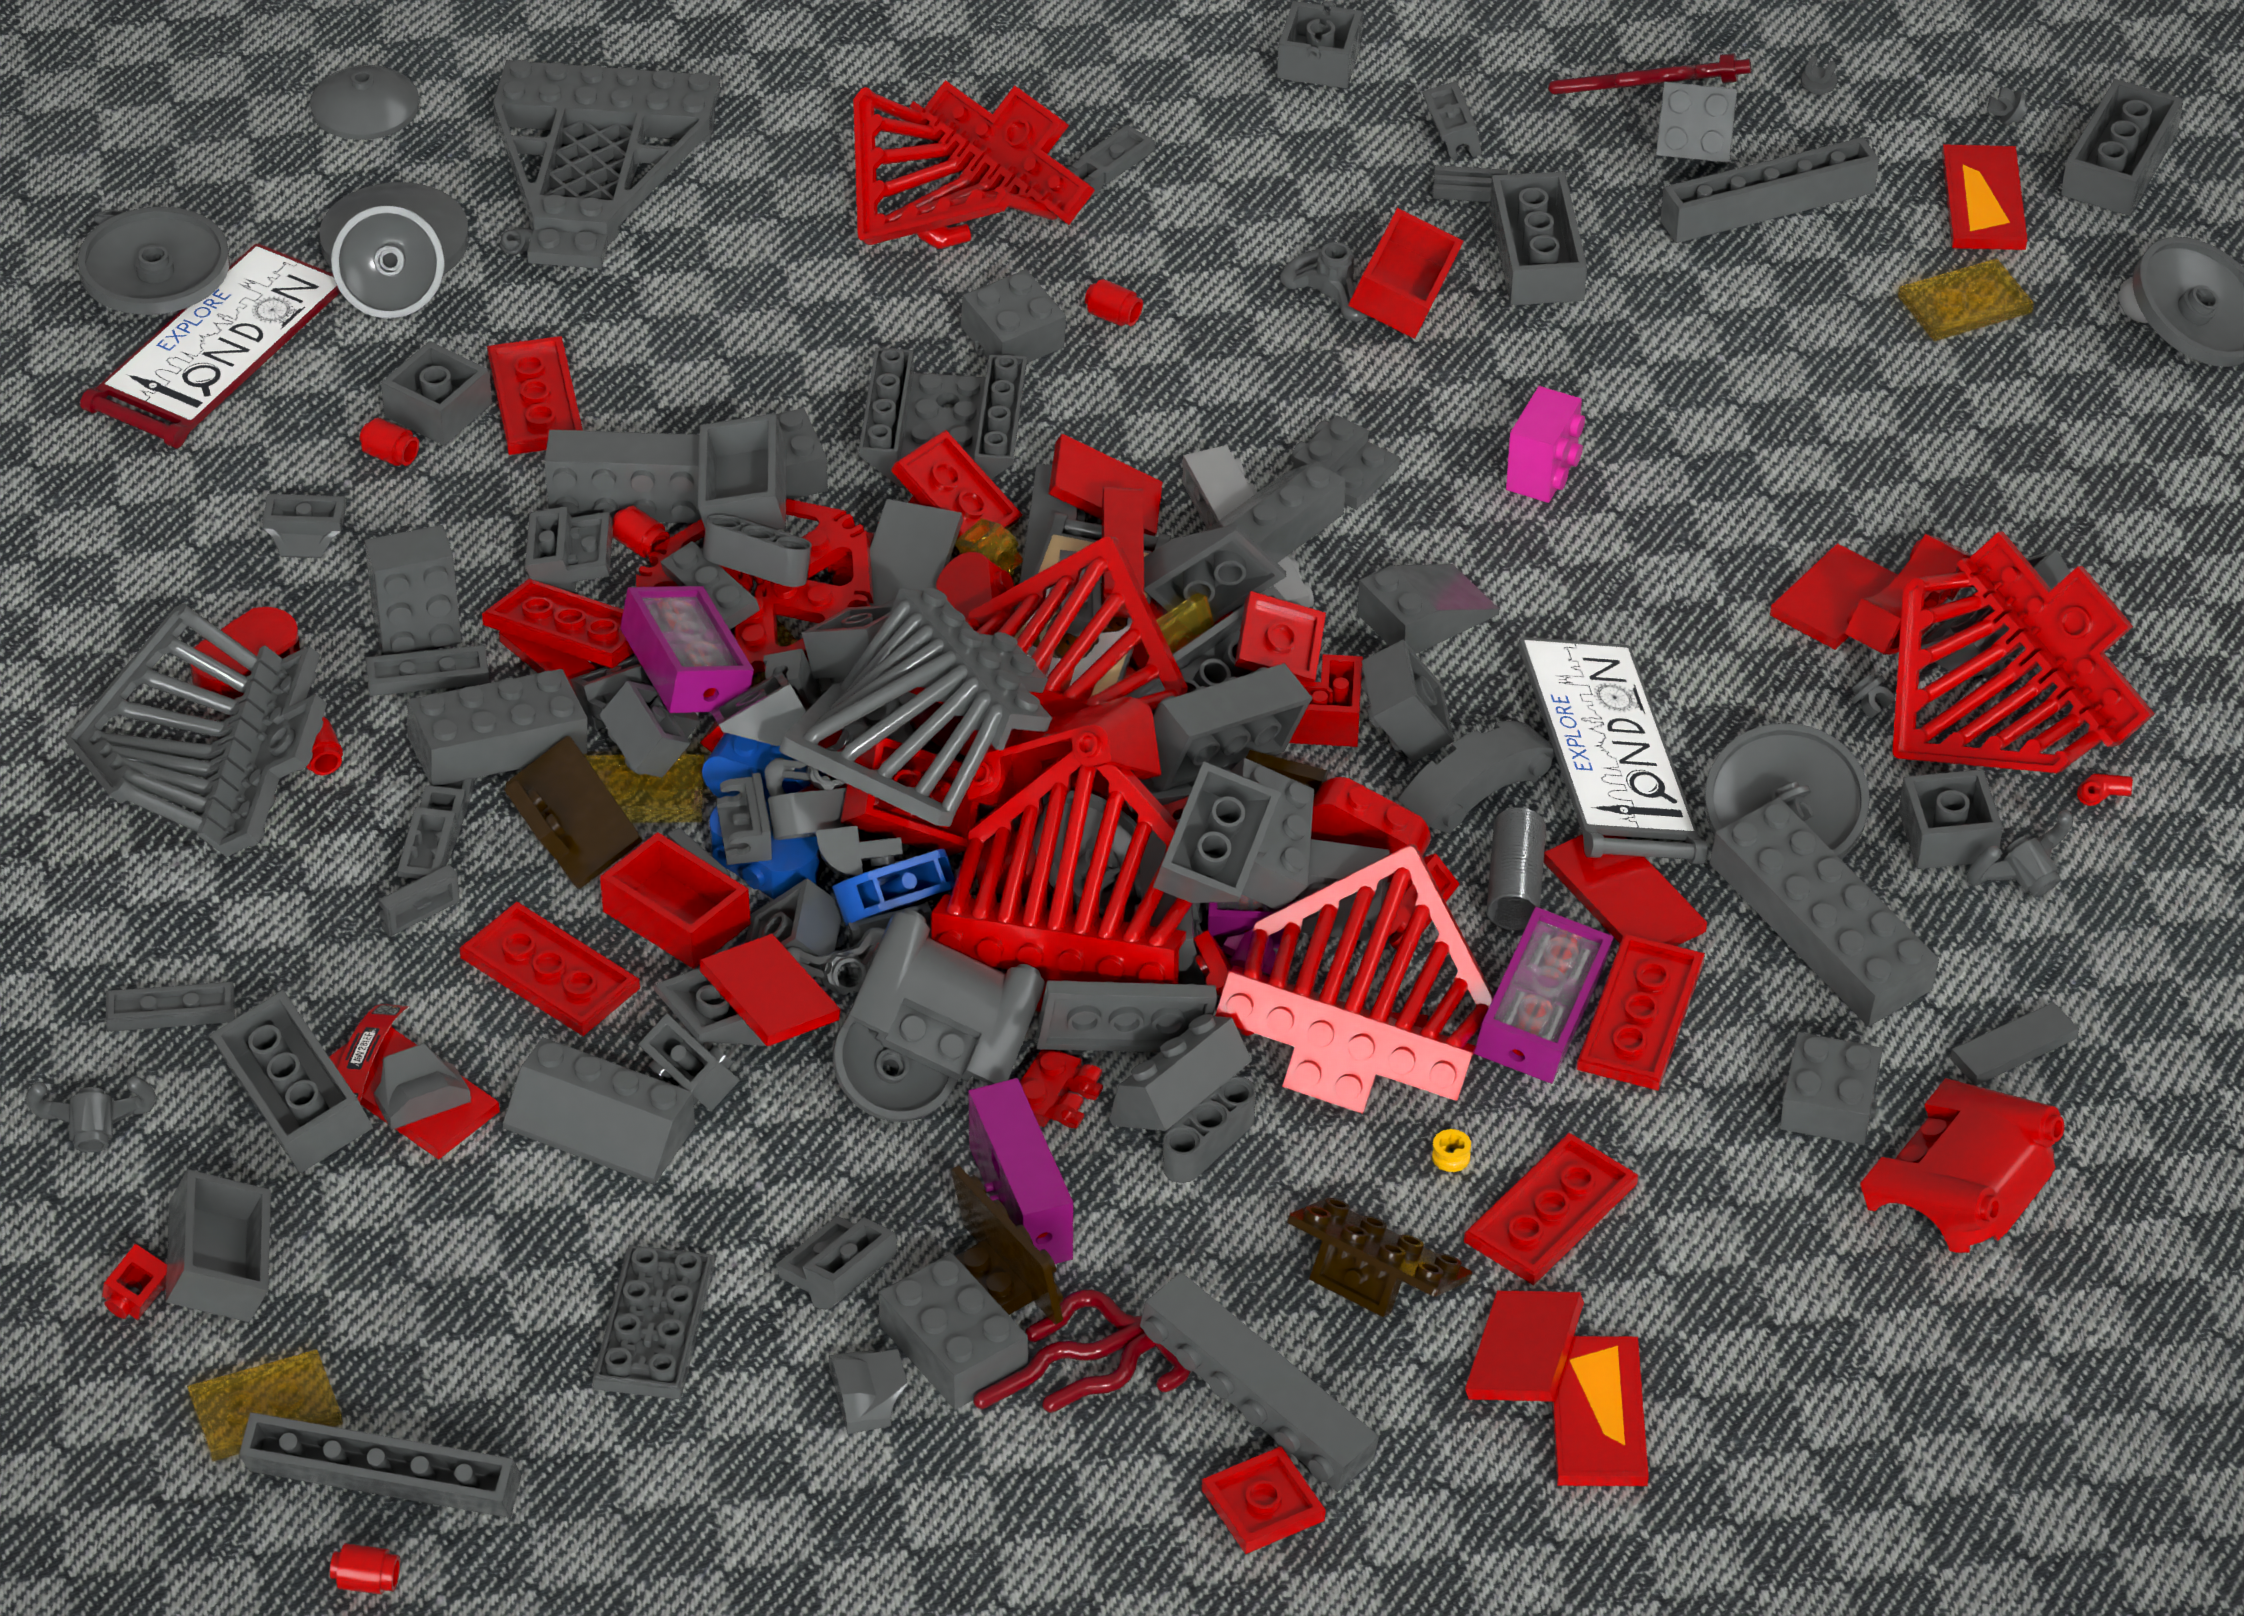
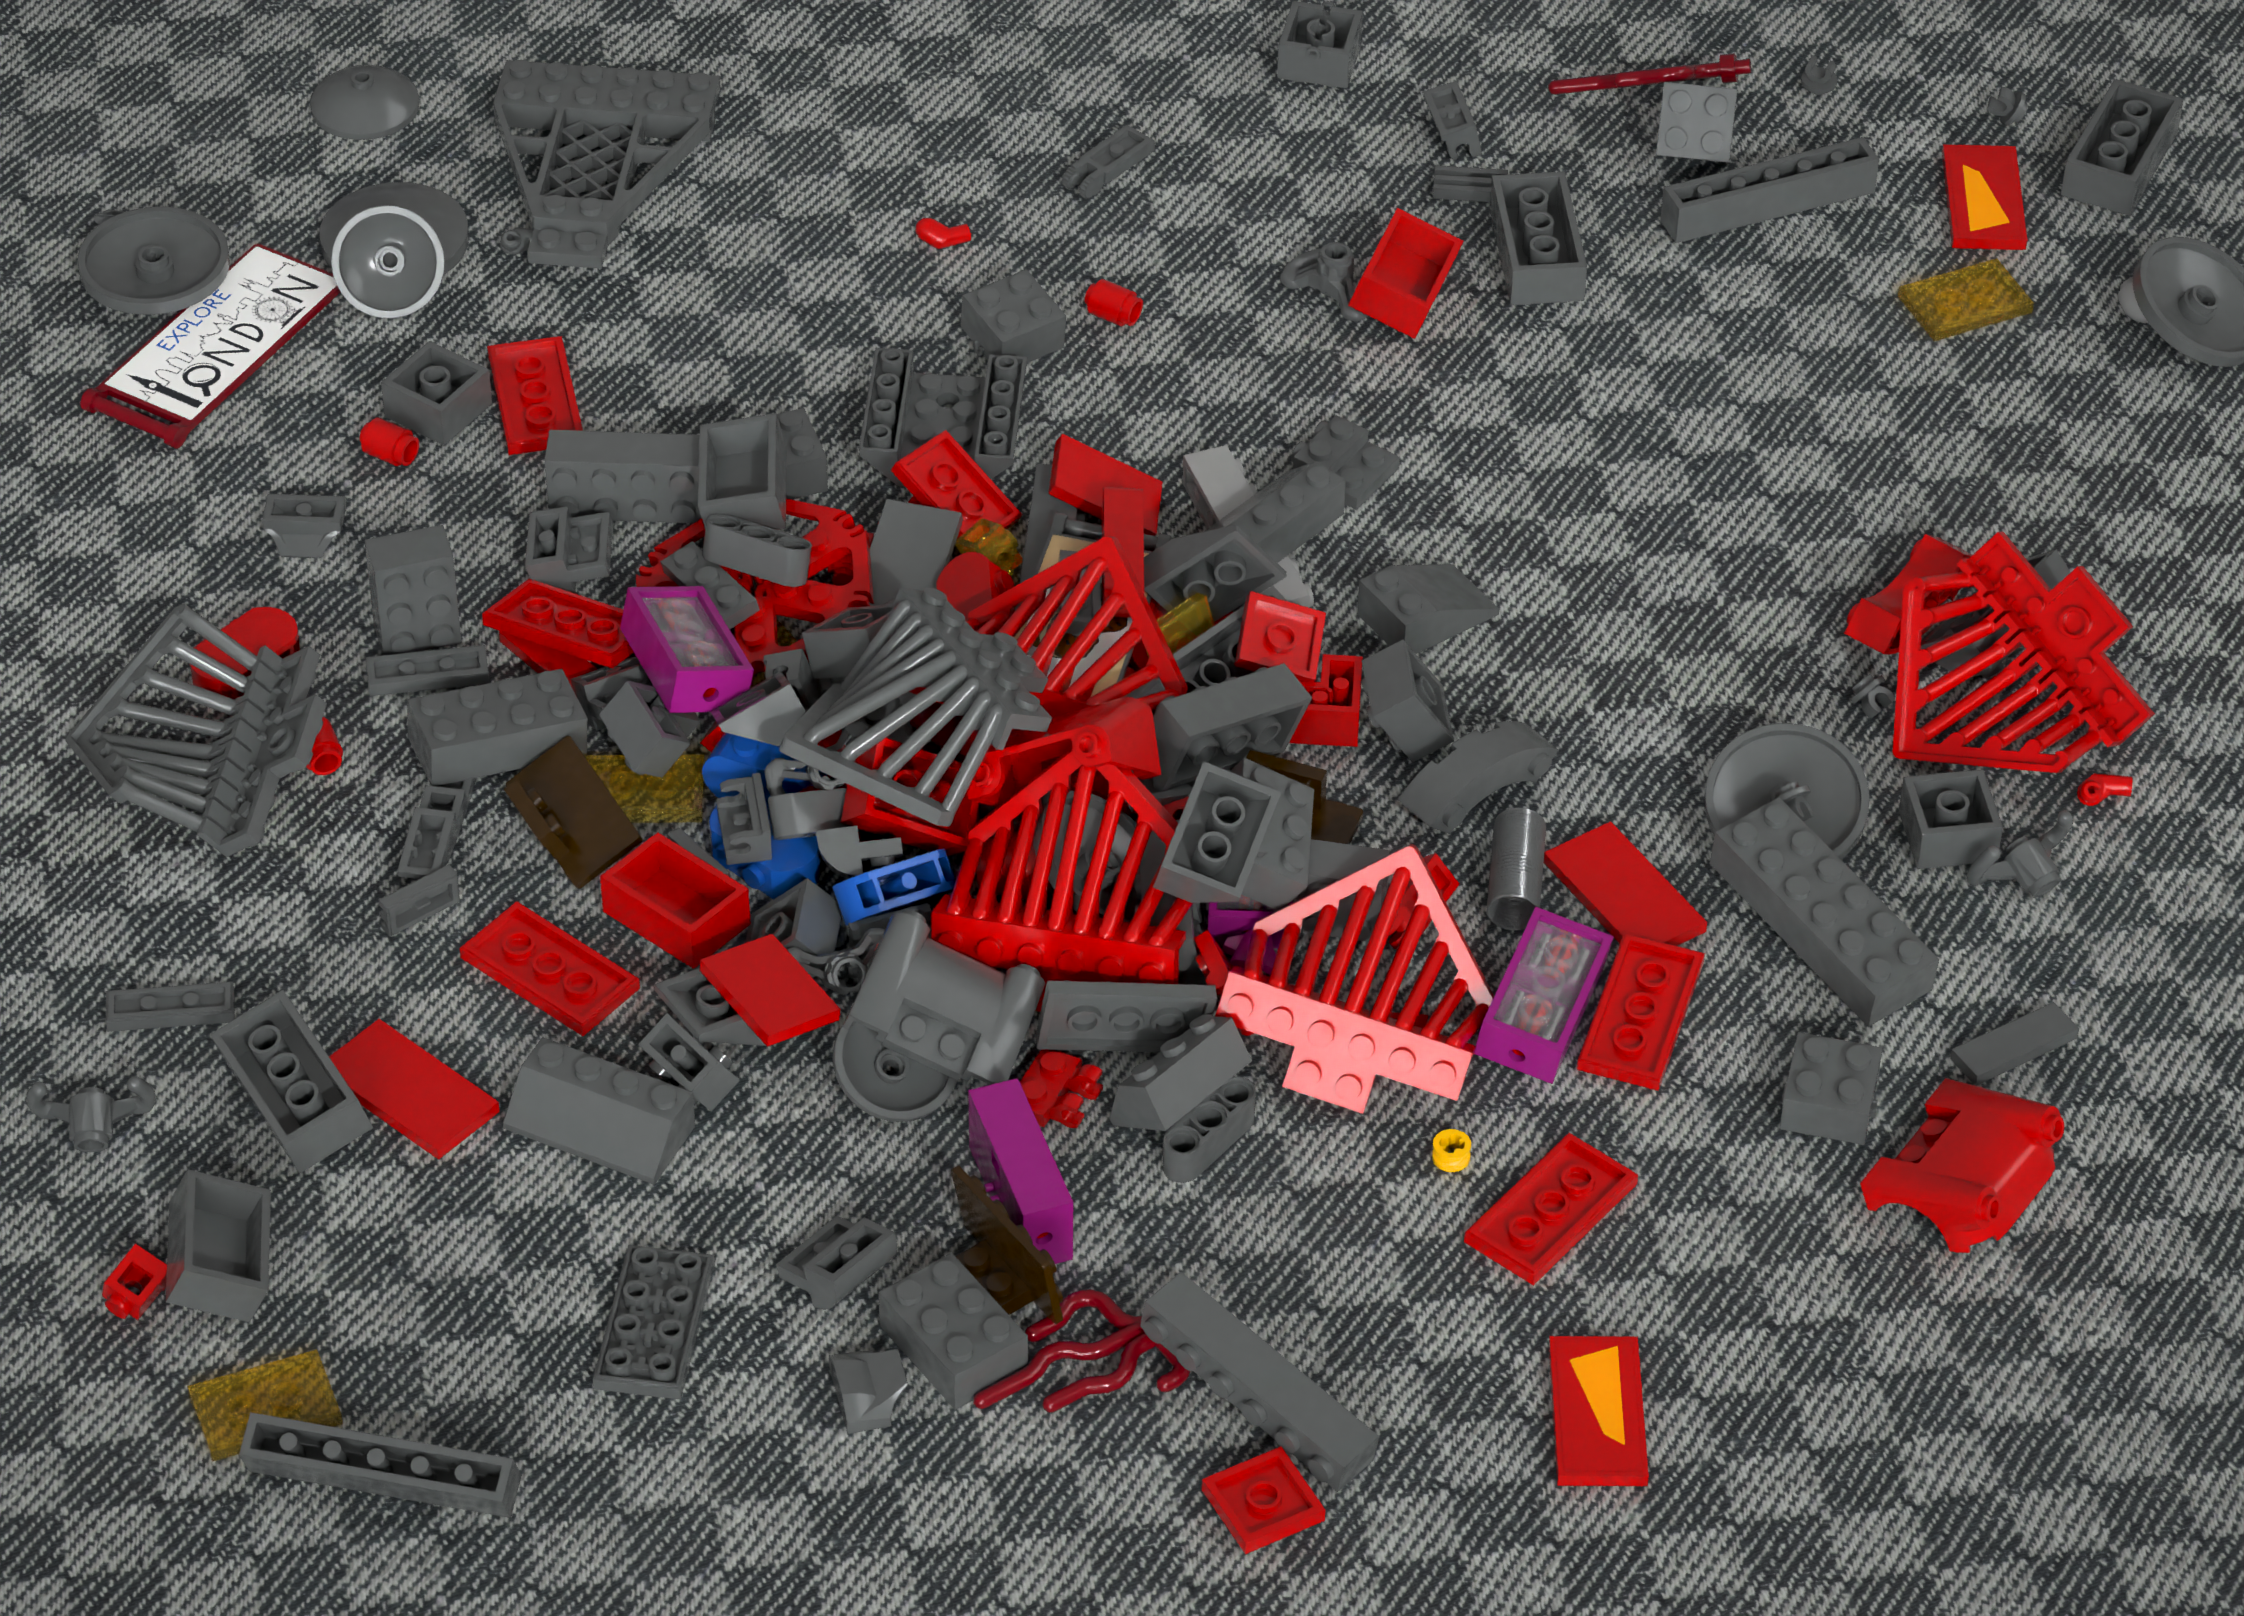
red brick [330,1543,400,1595] -> none
red sticker [337,1004,409,1102] -> none
dark grey slope [374,1043,471,1130] -> none
red brick [612,506,670,558] -> none
red plate [853,80,1095,245] -> none
dark brown bracket [1287,1197,1473,1317] -> none
red brick [1311,777,1431,883] -> none
red tile [1465,1291,1584,1402] -> none
dark pink brick [1506,386,1585,503] -> none
white flag [1518,637,1707,865] -> none
red tile [1770,543,1898,650] -> none

